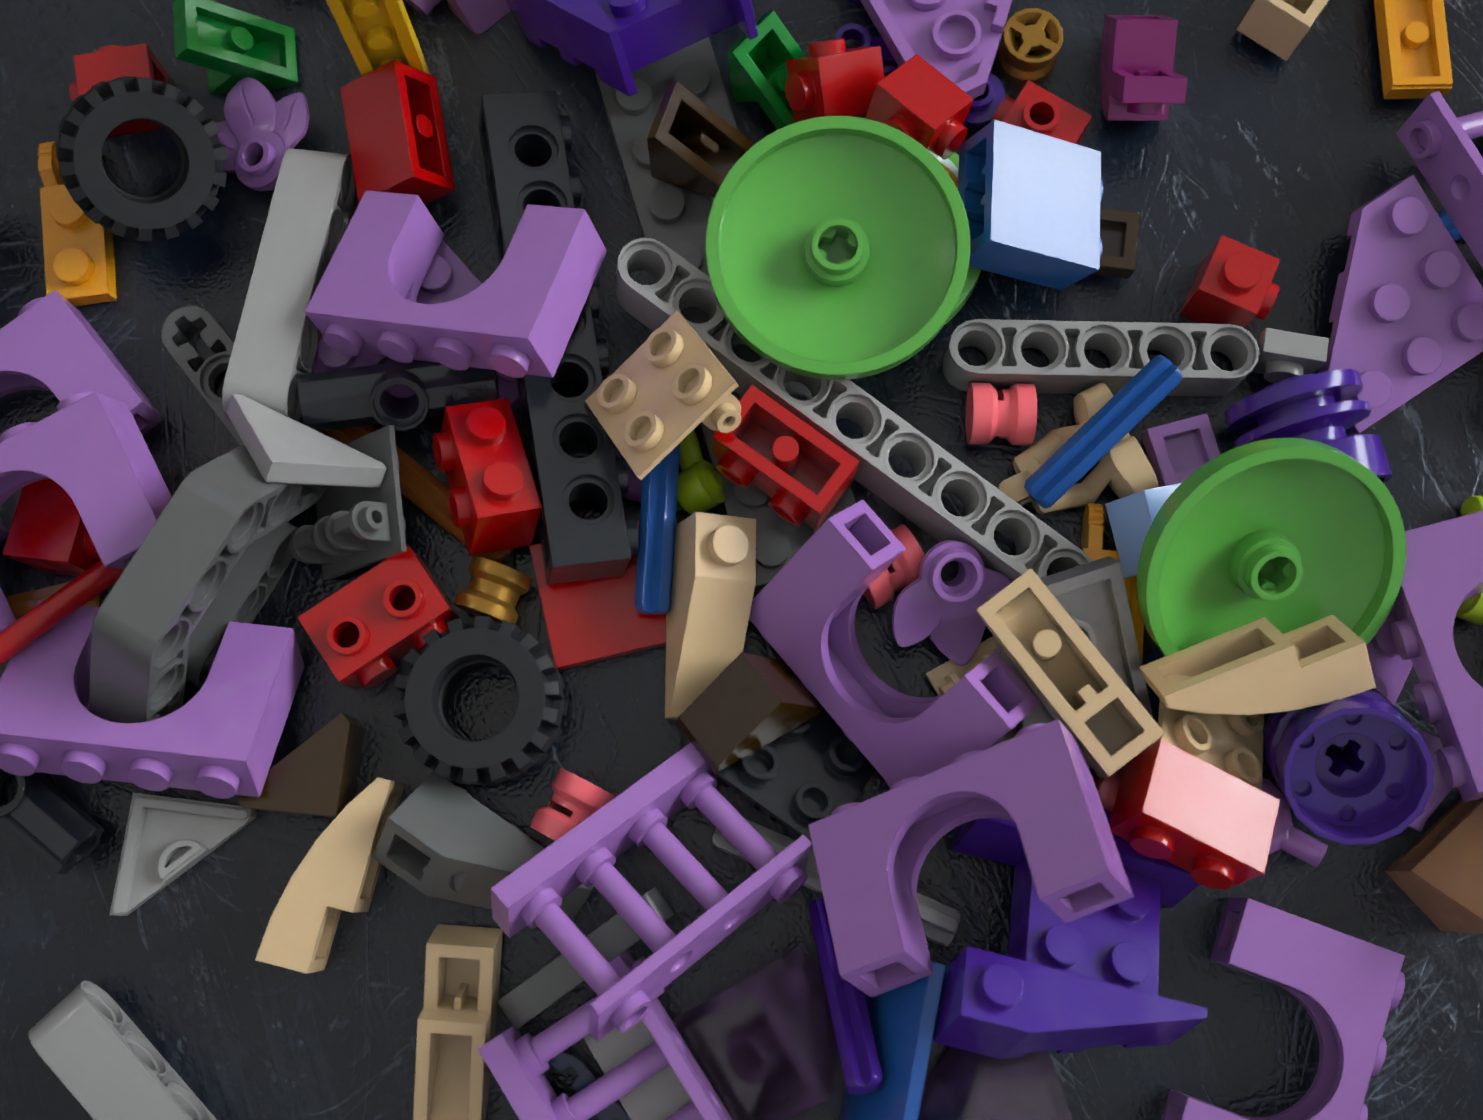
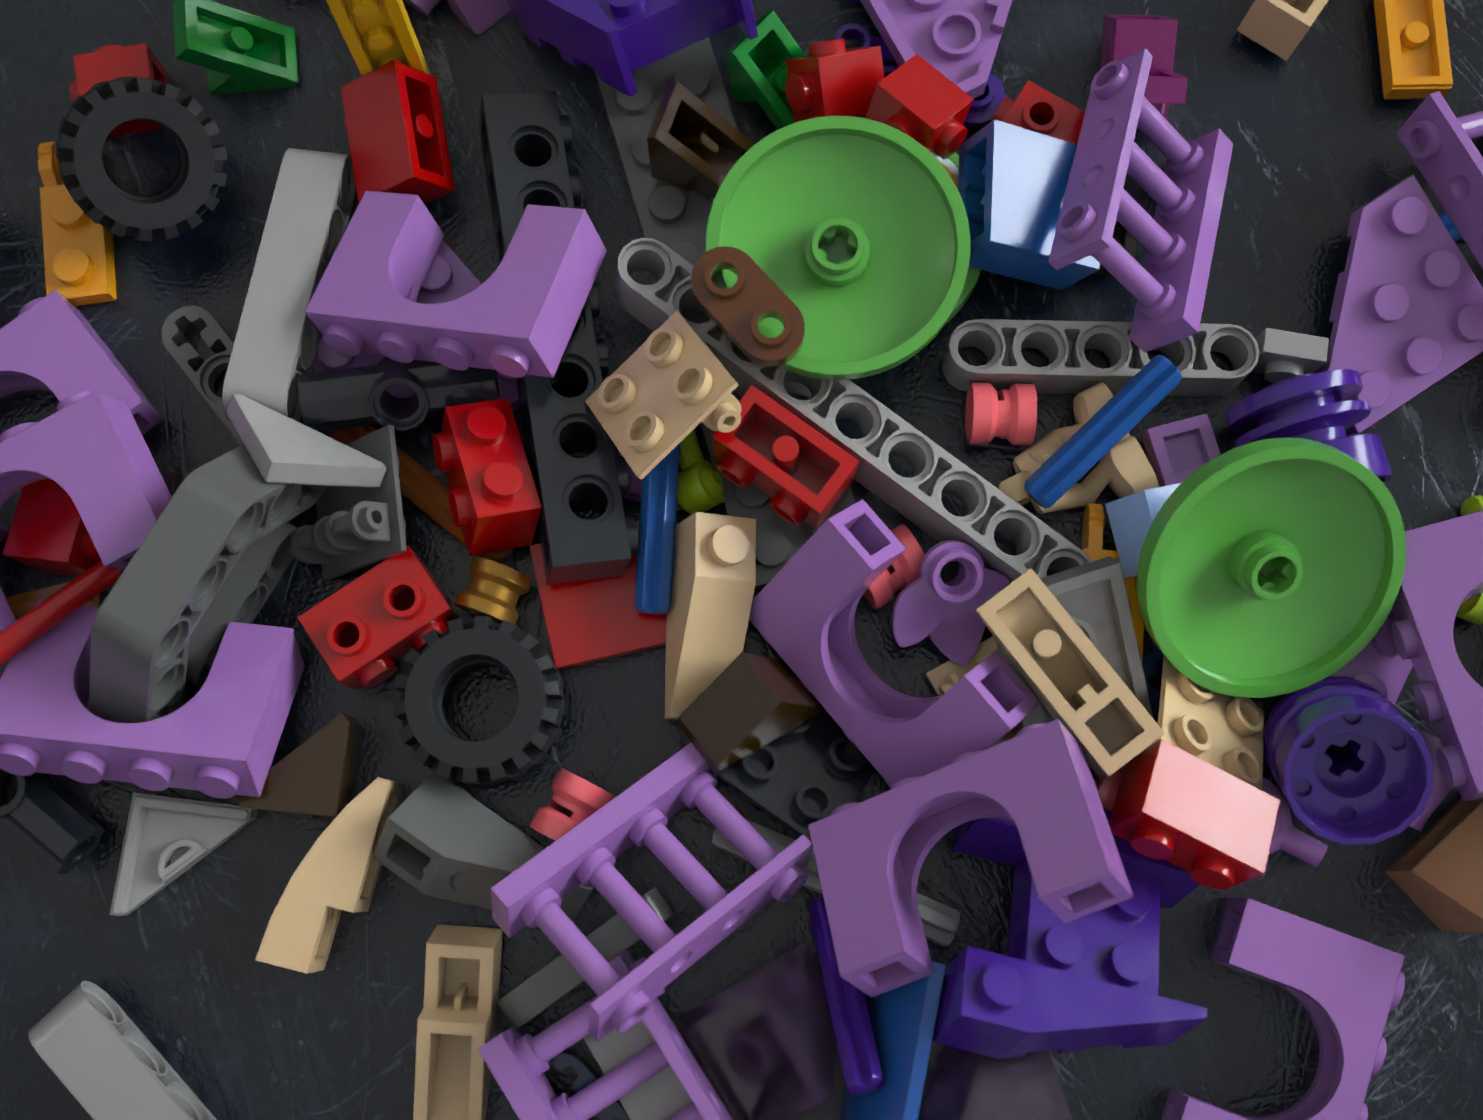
medium lavender plate [216,77,310,191] -> none
pearl gold wheel [996,8,1063,86] -> none
tan slope [1139,614,1376,715] -> none
red brick [1179,235,1281,329] -> none
none -> reddish brown plate [691,246,805,367]
none -> medium lavender fence [1048,48,1233,353]

